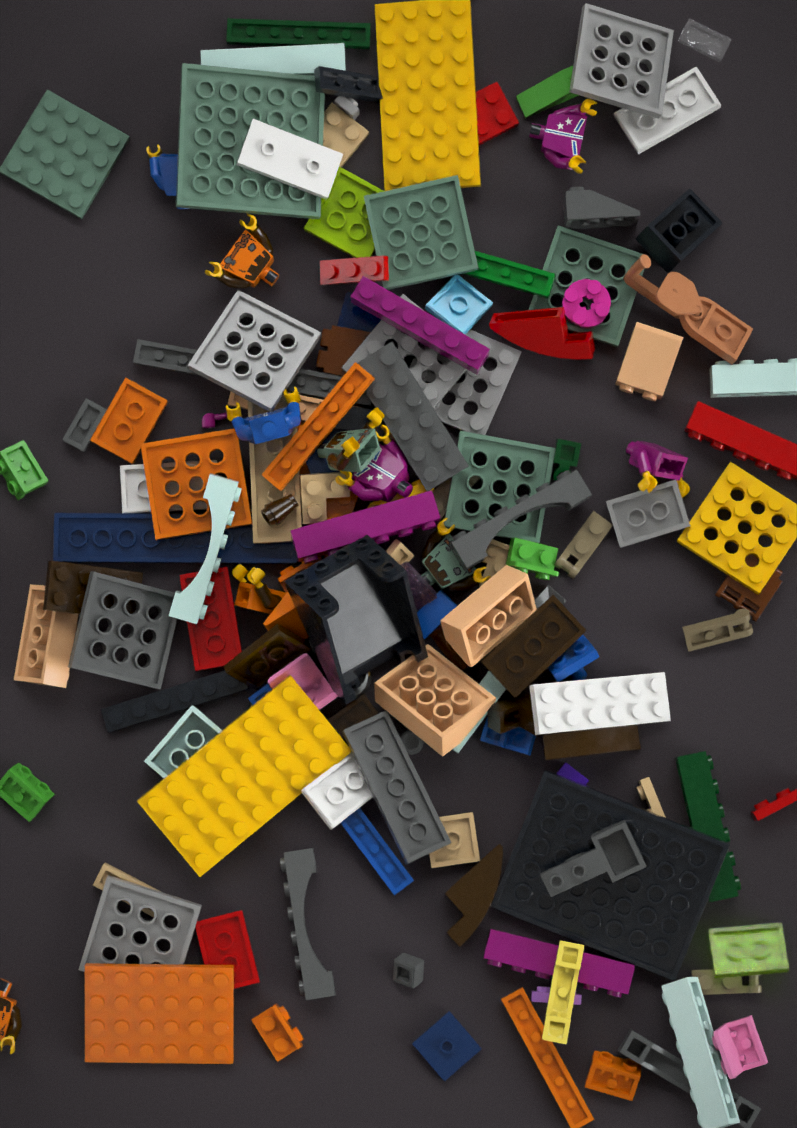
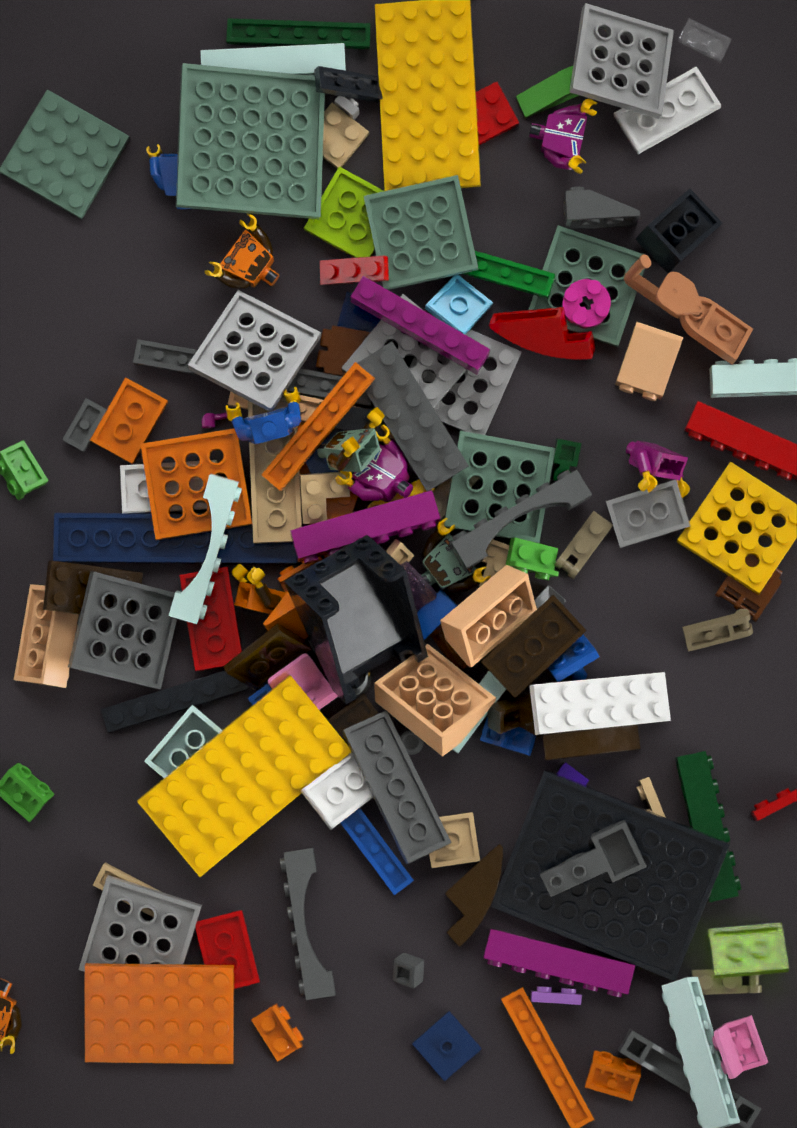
white plate [236,119,343,200] -> none
dark brown cone [261,494,299,527] -> none
light yellow slope [542,940,584,1044] -> none

